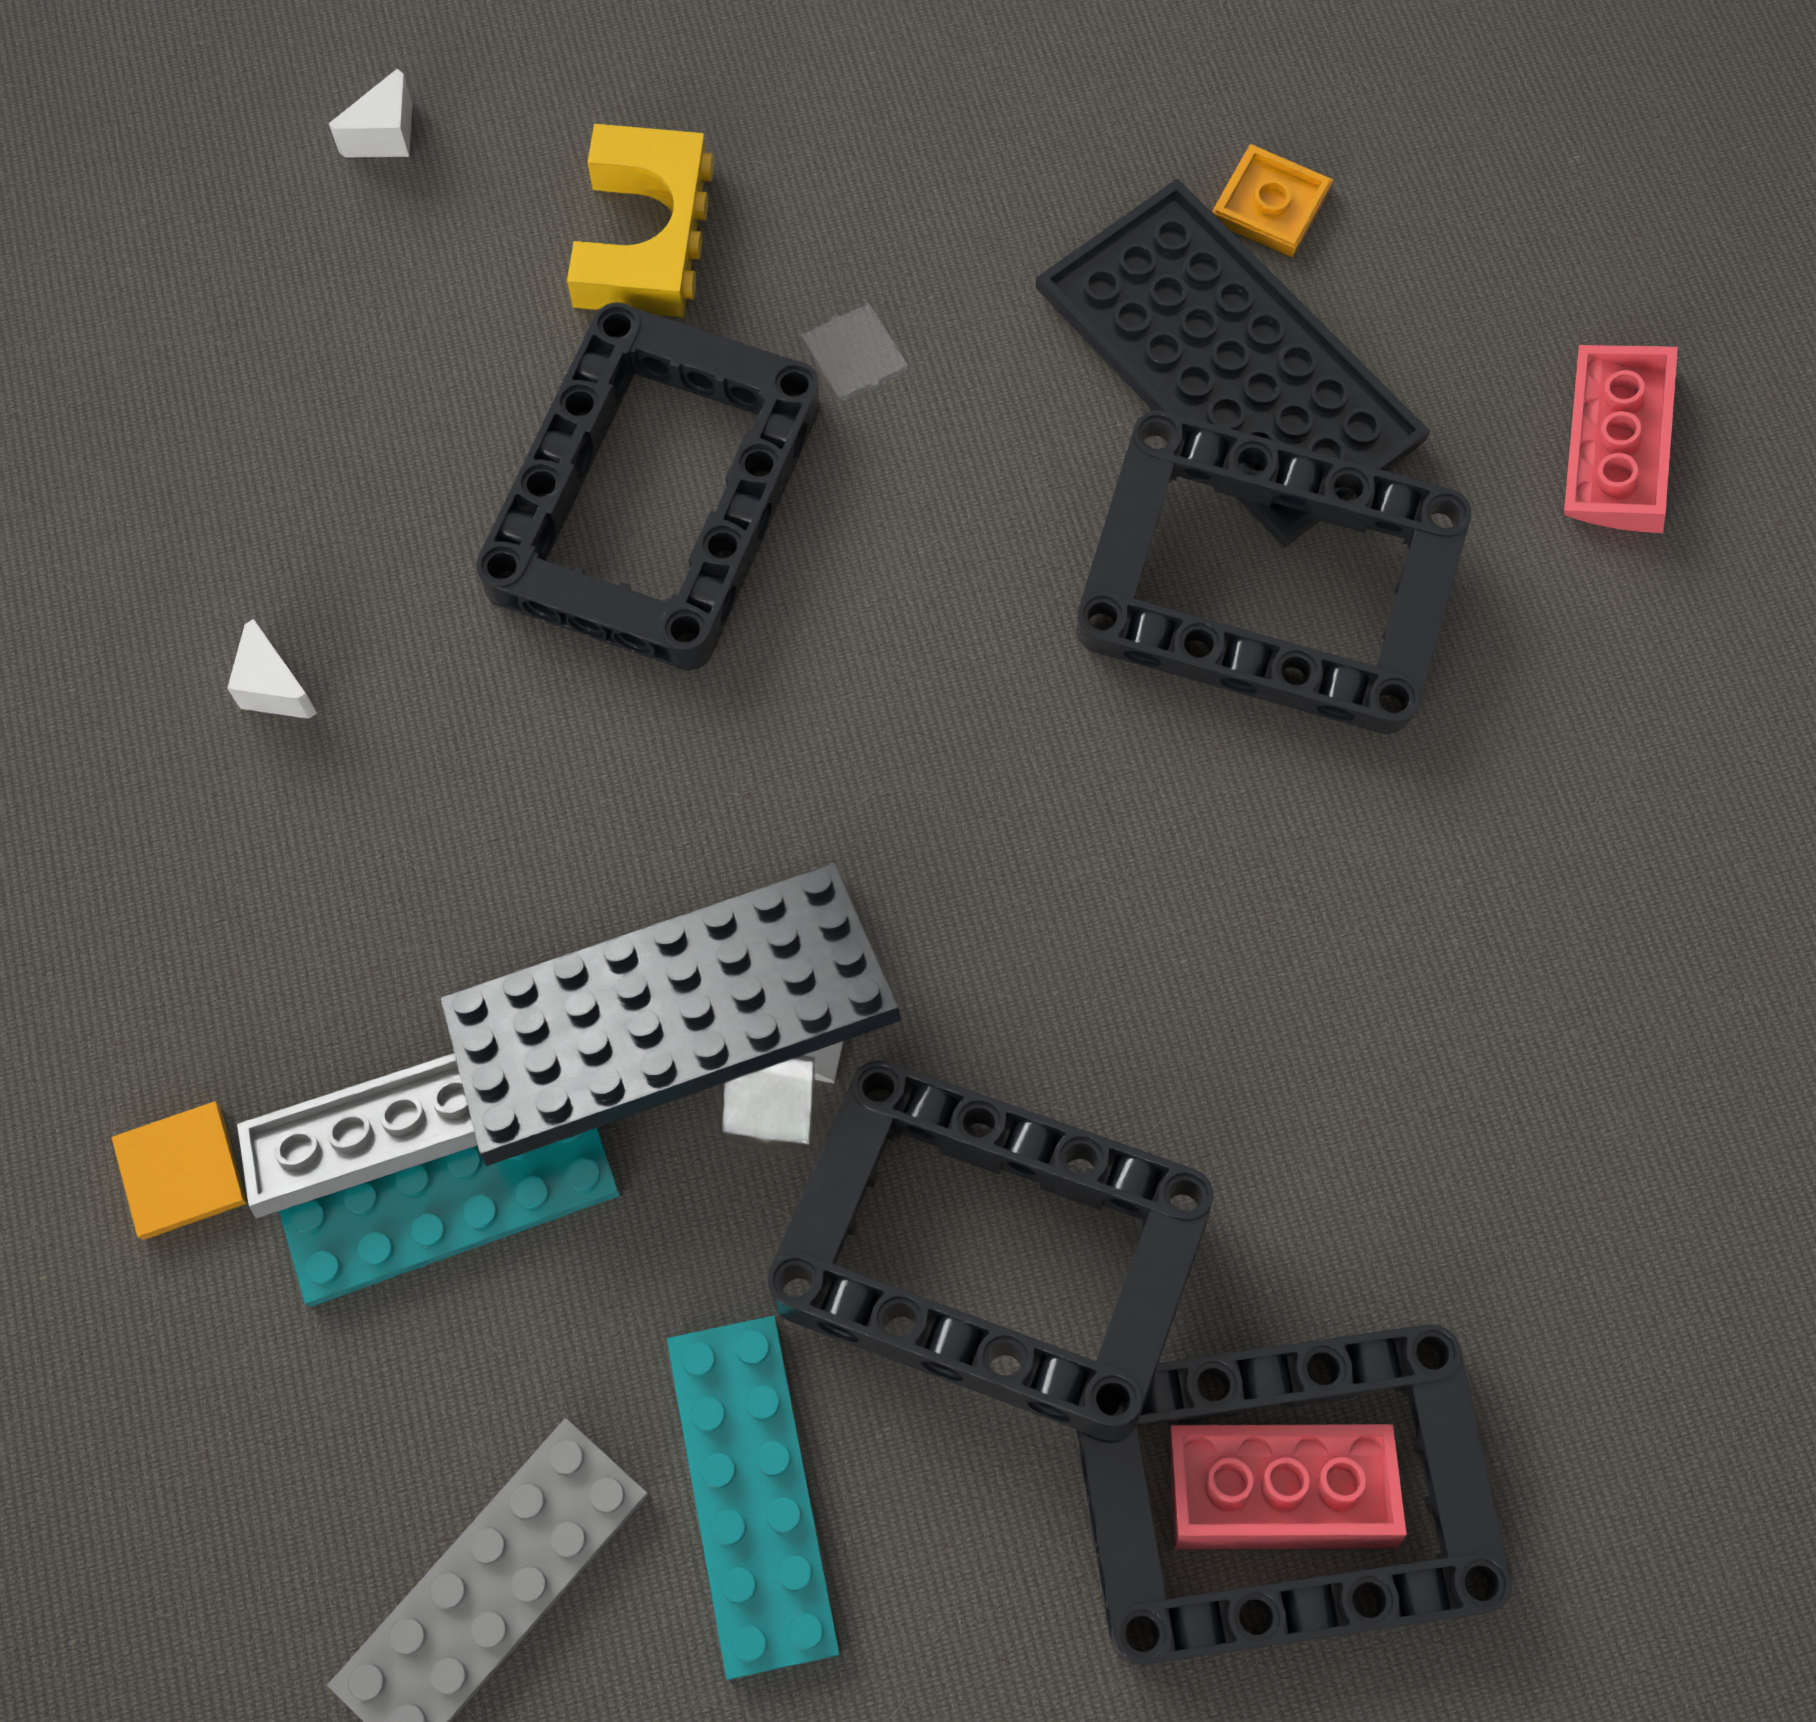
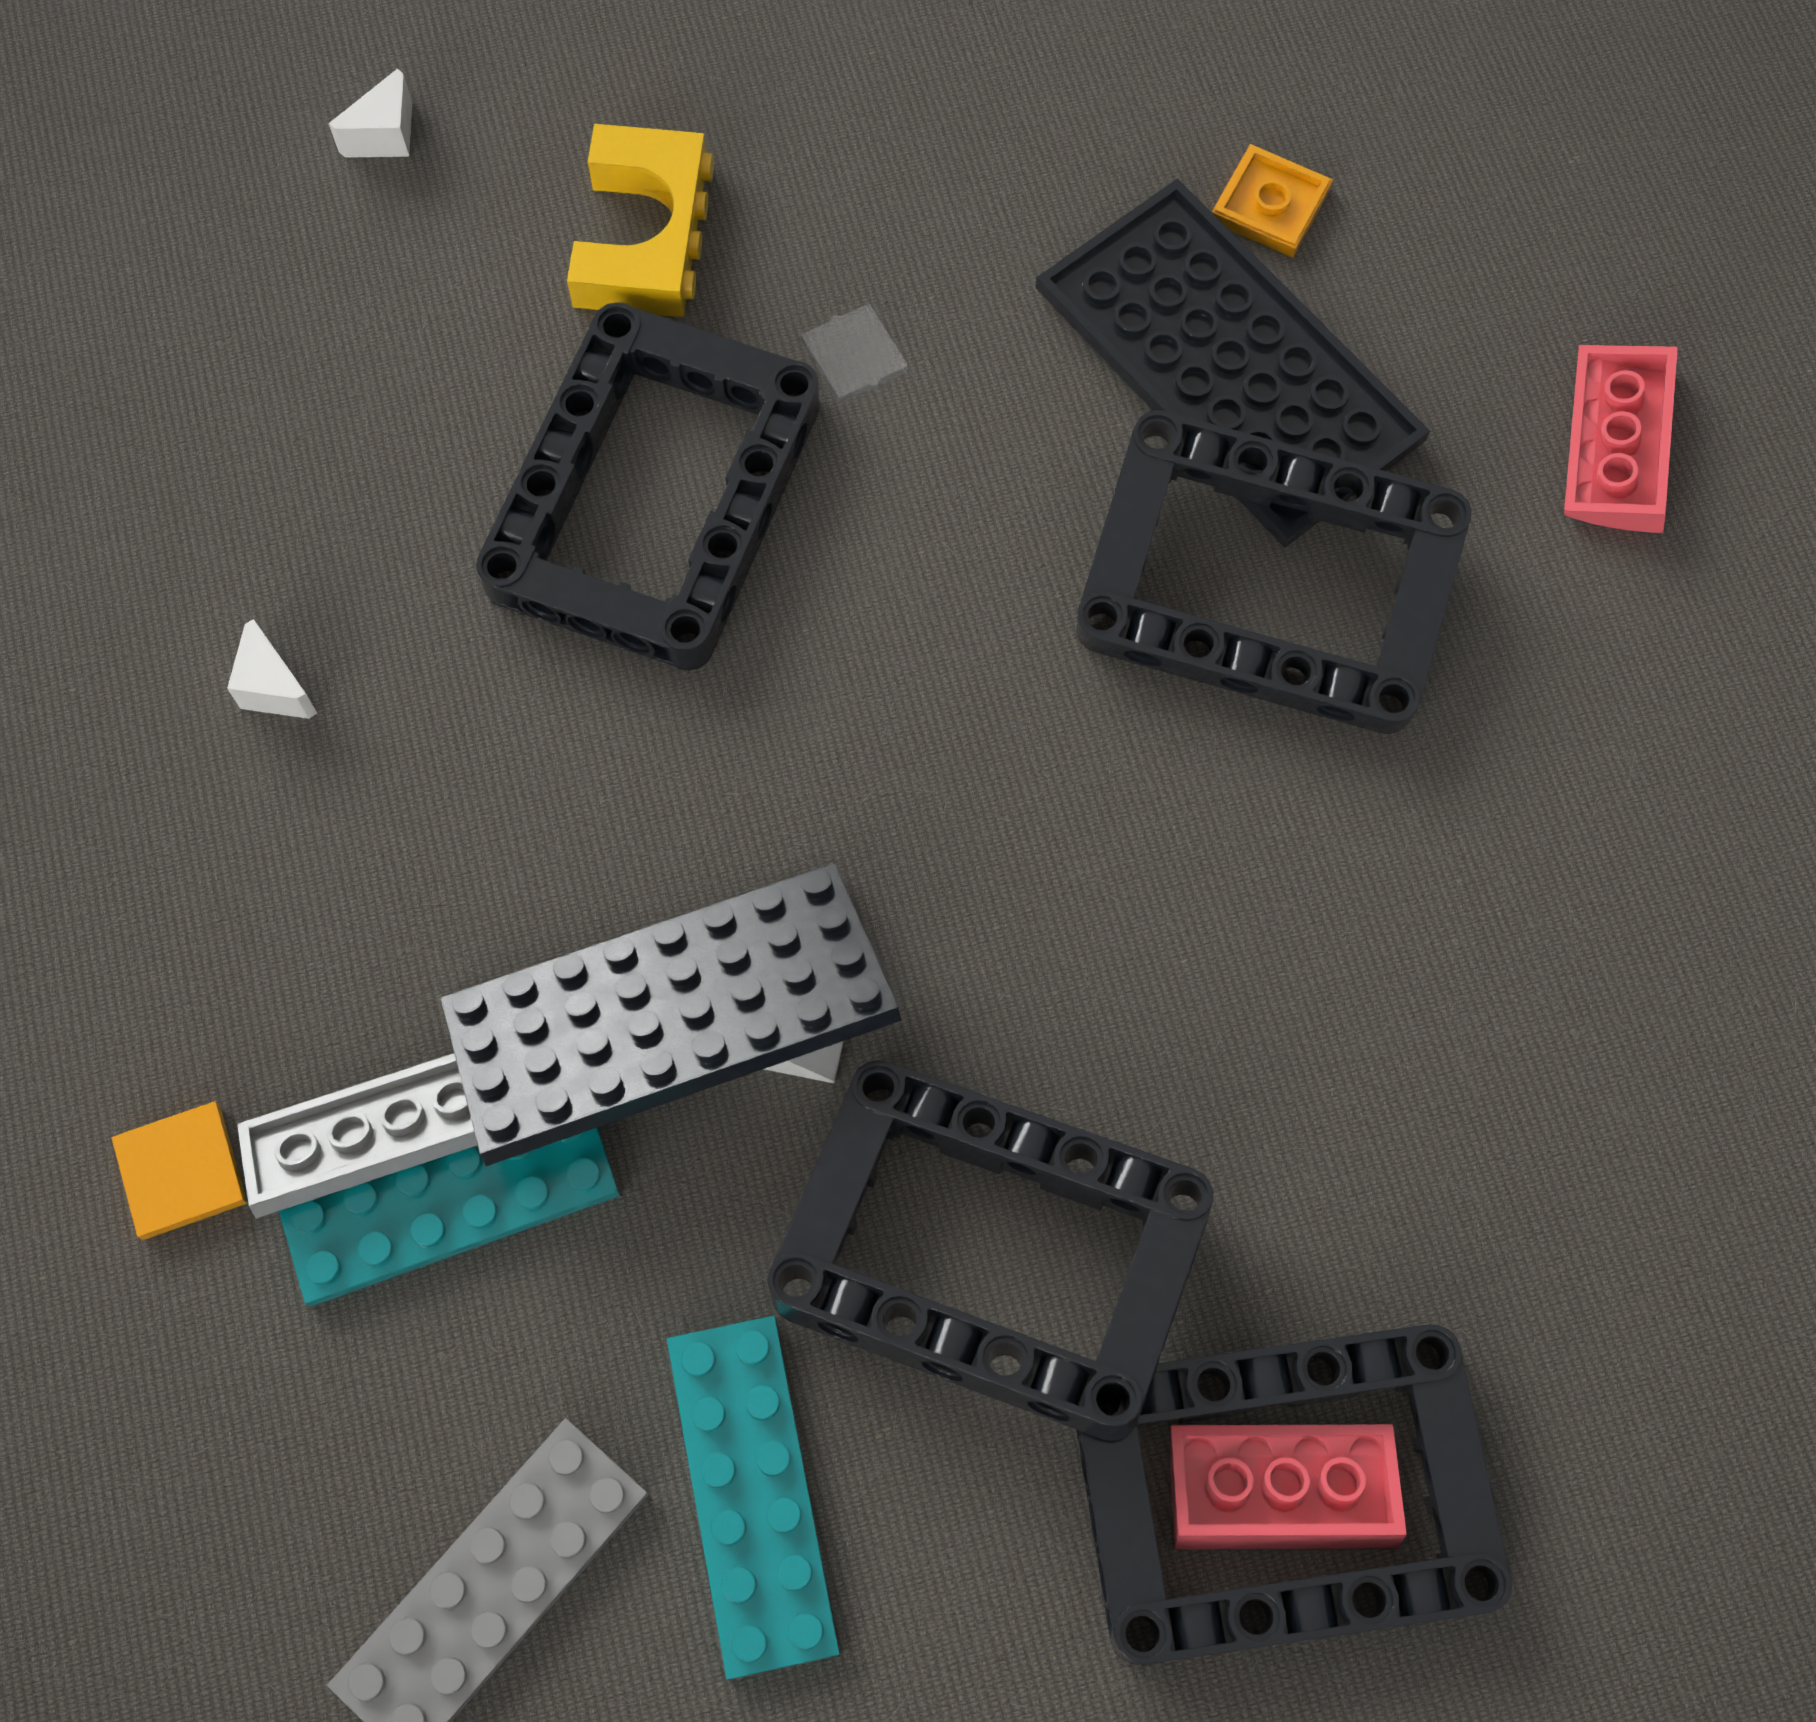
clear piece [723,1055,815,1144] -> none

